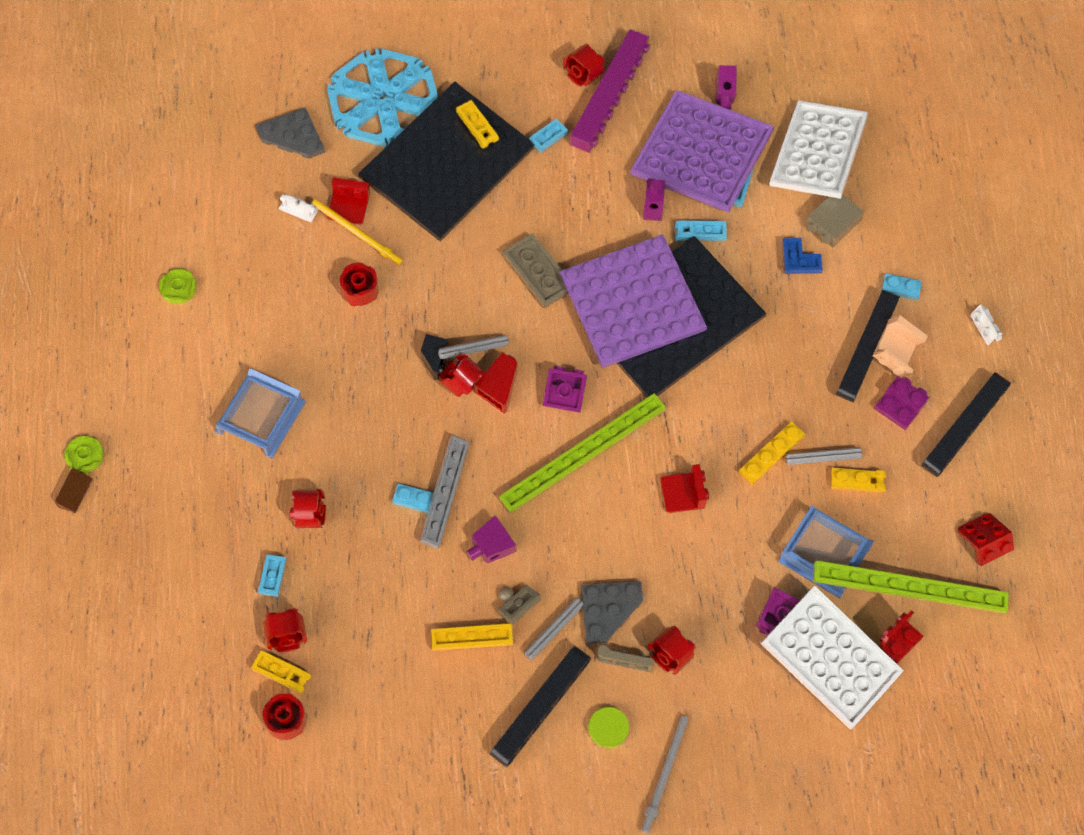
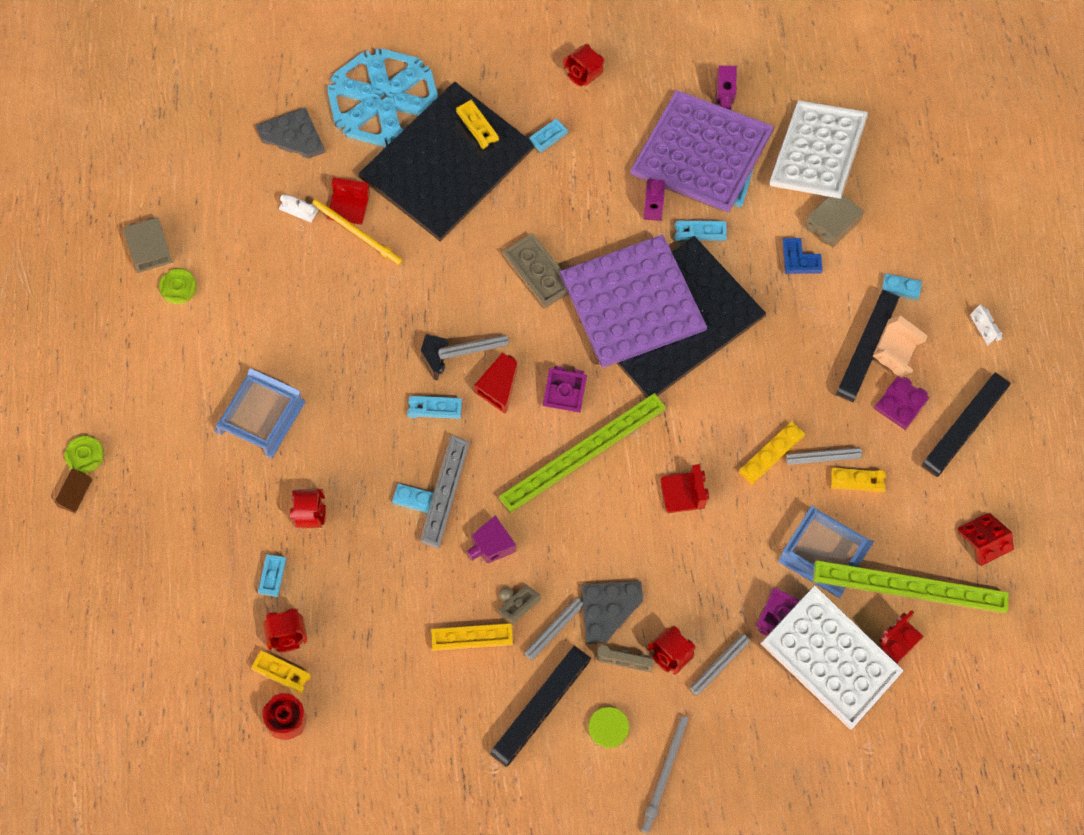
red brick [340,262,378,307] -> none
red brick [439,353,484,397] -> none
magenta brick [570,29,650,153] -> none
none -> dark tan brick [123,217,173,273]
none -> medium azure plate [407,396,462,419]
none -> light grey axle [690,634,750,696]

